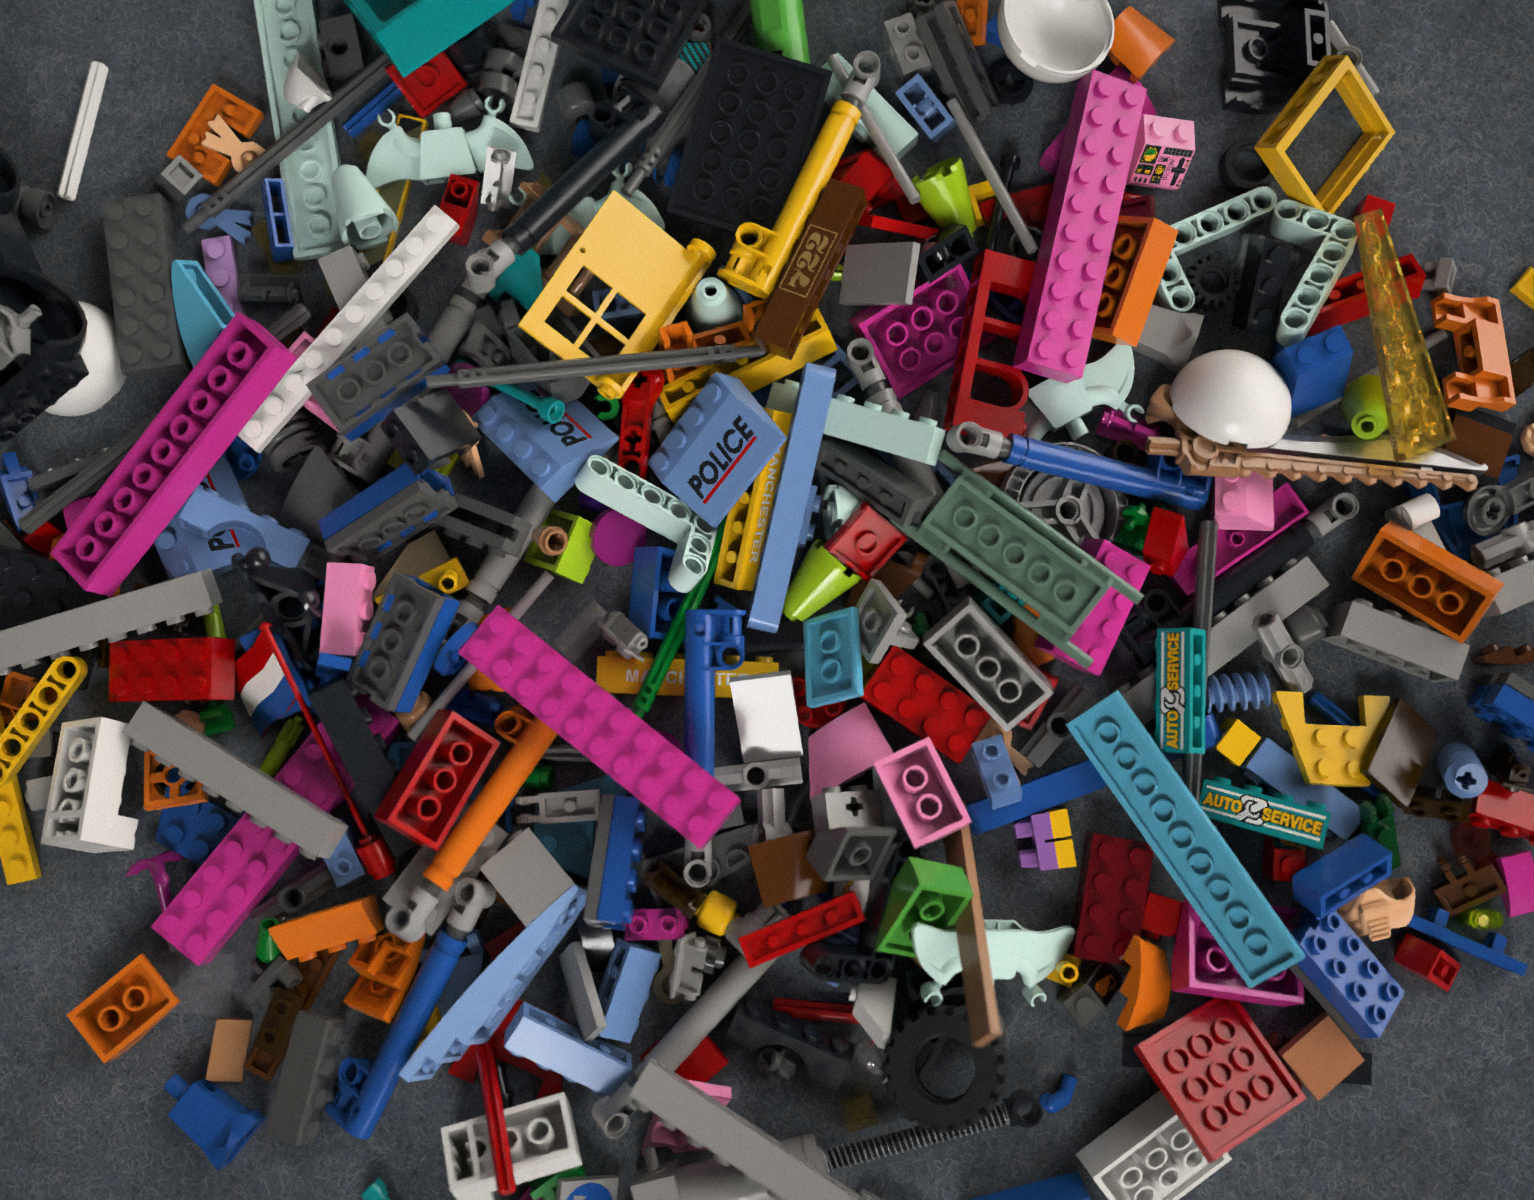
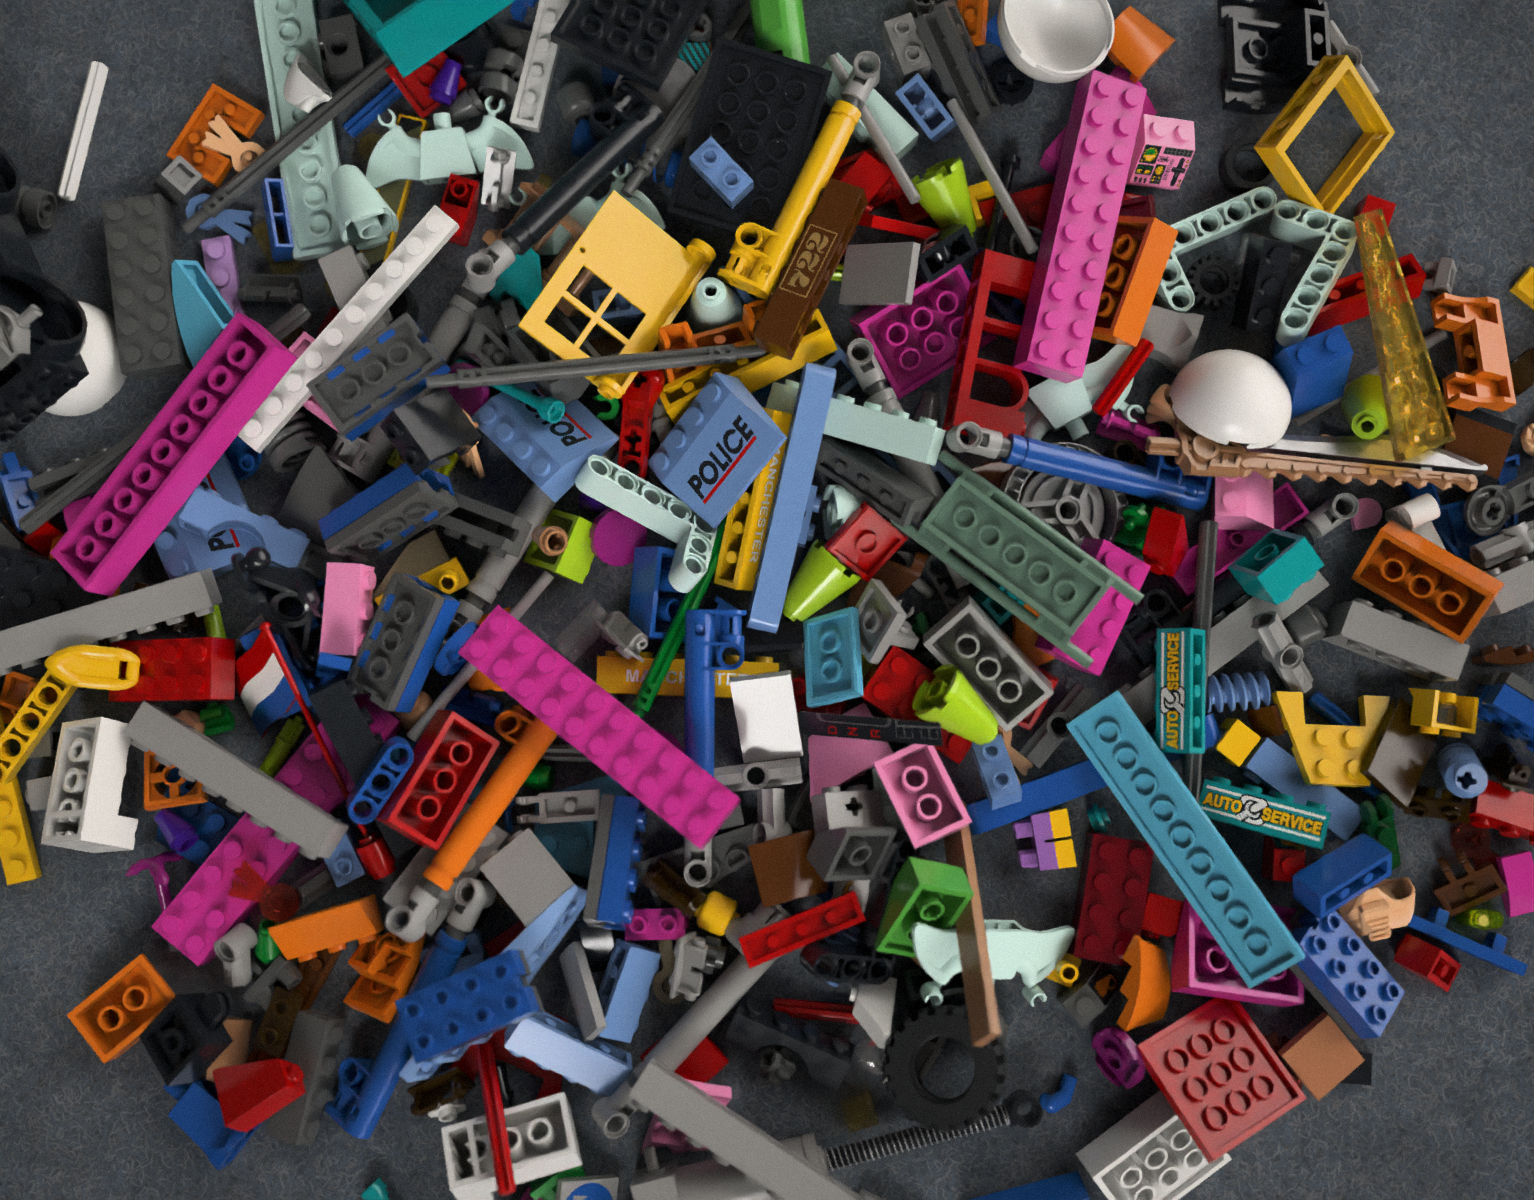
none -> yellow piece [44,644,141,690]
none -> black brick [139,991,235,1087]
none -> dark purple cone [154,808,199,853]
none -> red slope [212,1058,306,1133]
none -> light grey piece [214,923,257,988]
none -> clear red piece [228,860,300,922]
none -> blue beam [347,737,414,824]
none -> blue piece [395,949,544,1063]
none -> dark brown hinge [407,1066,476,1117]
none -> dark purple cone [428,58,462,106]
none -> white plate [428,1099,466,1122]
none -> medium blue brick [689,136,754,209]
none -> black sticker [798,711,942,746]
none -> lime cone [912,664,998,745]
none -> teal plate [1086,803,1111,833]
none -> red axle [1092,338,1154,416]
none -> magenta tile [1092,1026,1145,1089]
none -> teal brick [1228,528,1324,605]
none -> reddish brown slope [1247,704,1285,737]
none -> bright pink tile [1350,498,1383,531]
none -> yellow window [1408,688,1479,738]

